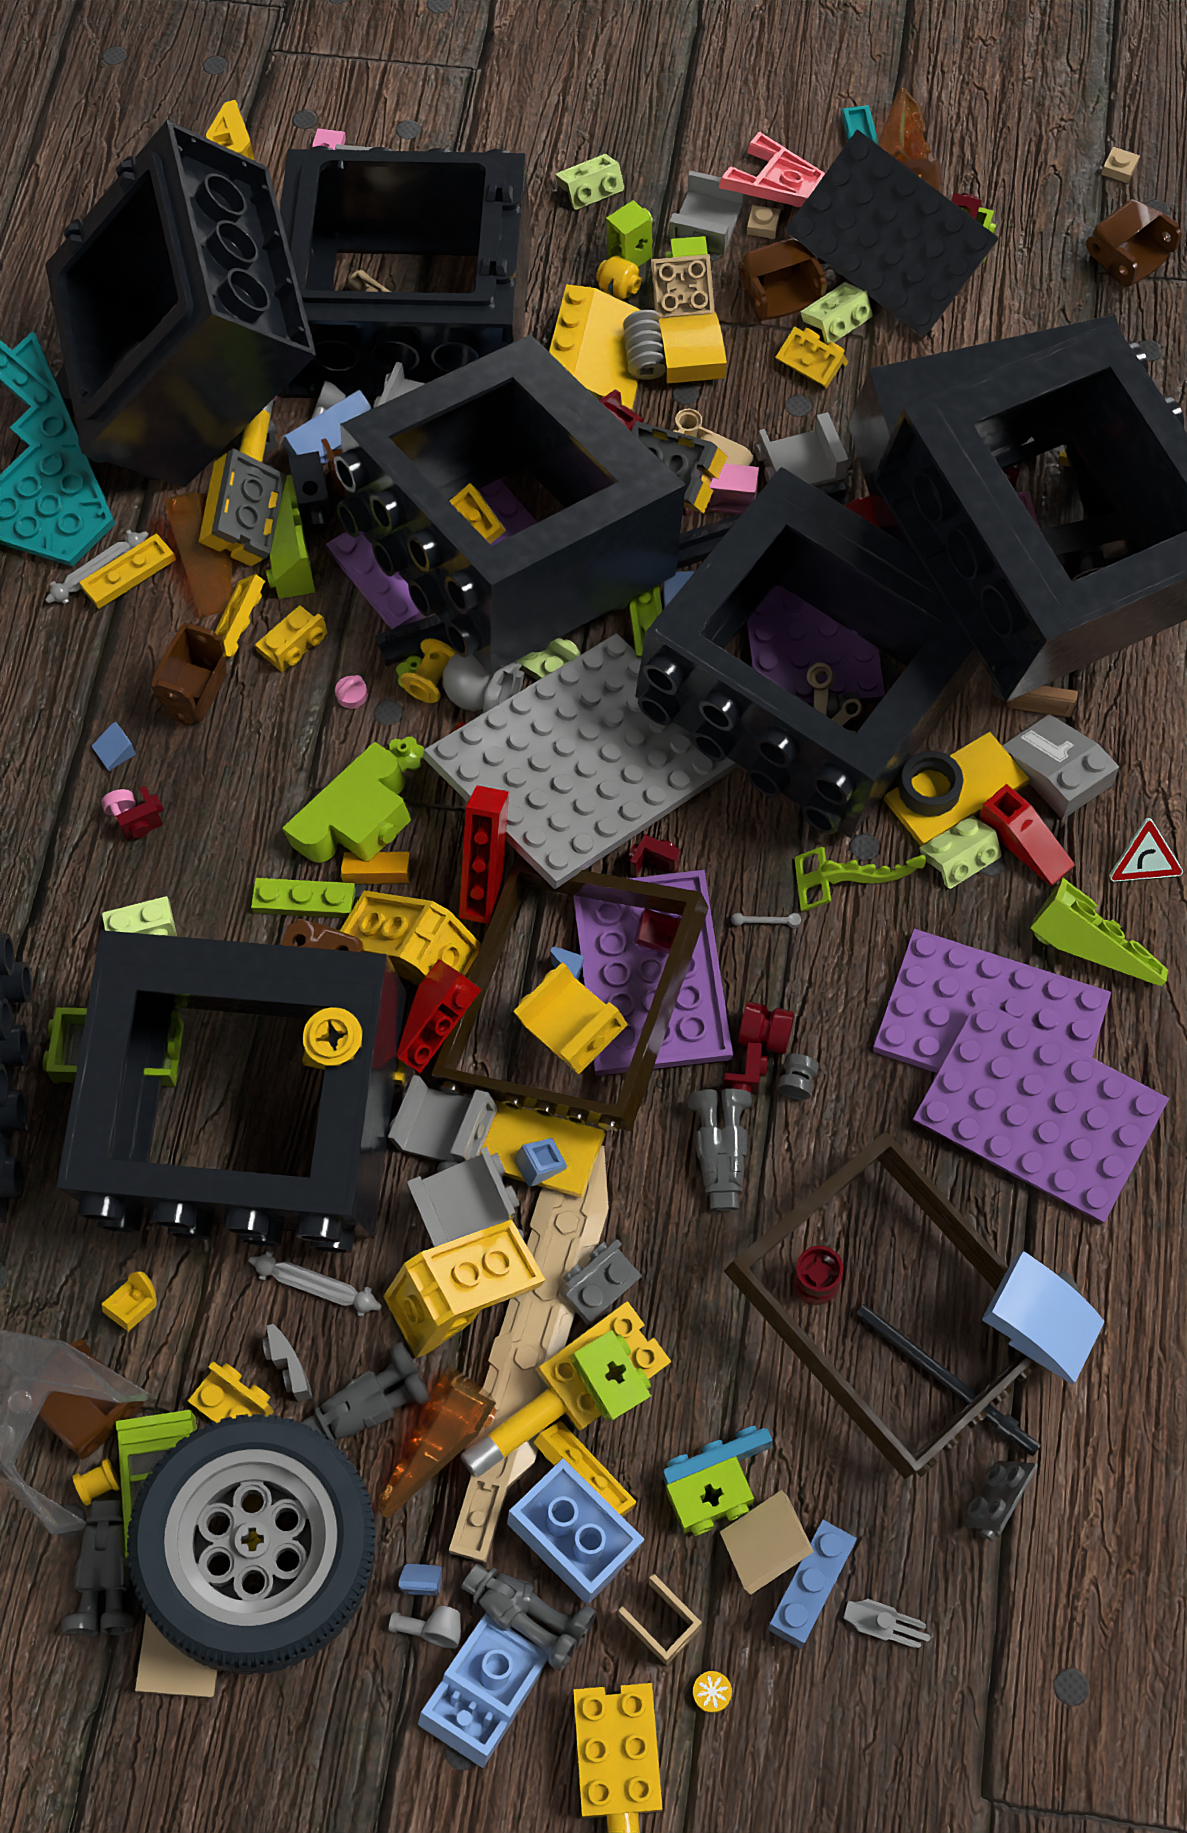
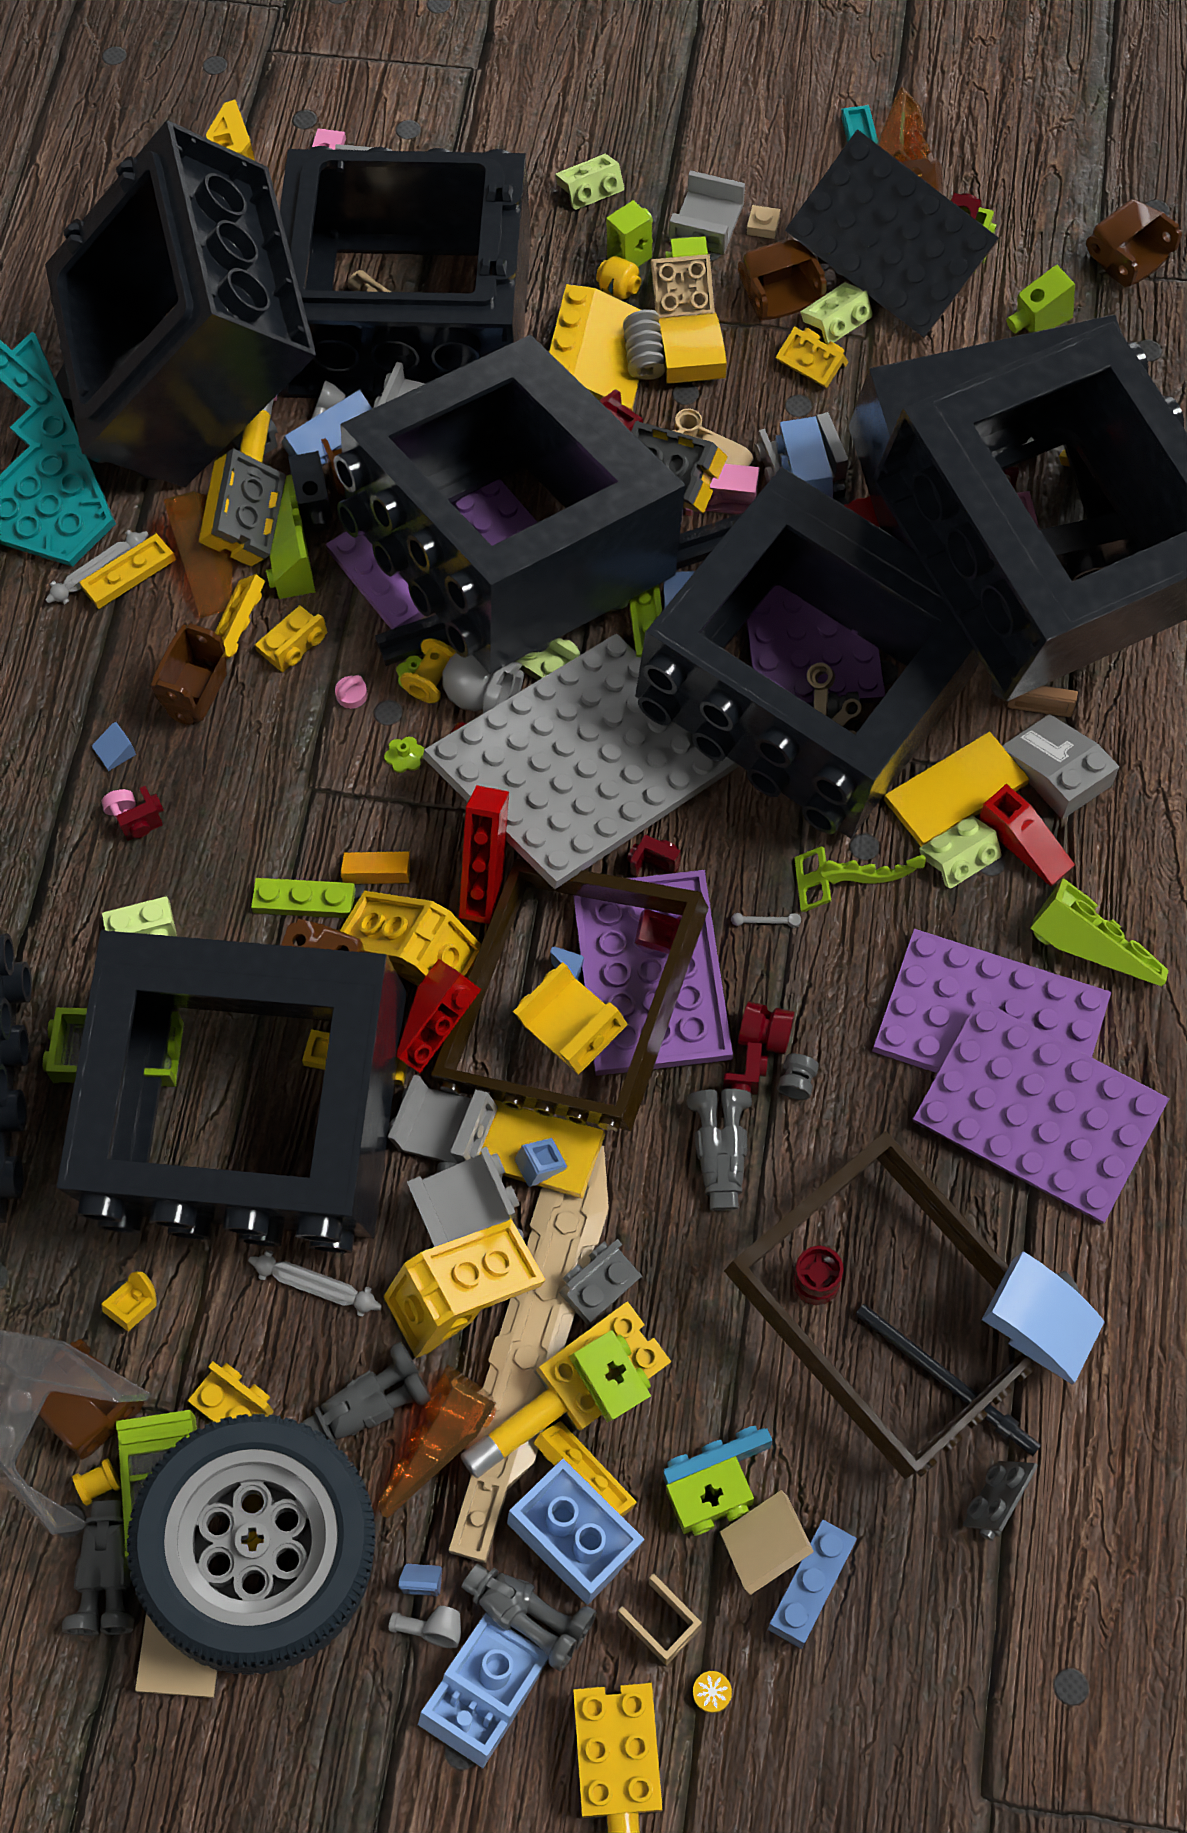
light grey slope [262,1324,312,1402] -> none
lime brick [282,742,411,863] -> none
yellow gear [303,1007,363,1067] -> none
yellow bracket [450,483,506,544] -> none
coral wing [718,132,825,207] -> none
light grey piece [843,1599,931,1648] -> none
black tyre [898,751,964,817] -> none
tan plate [1101,147,1140,183] -> none
piece [1109,818,1183,882] -> none
none -> medium blue brick [775,416,833,499]
none -> lime torso [1006,264,1075,333]

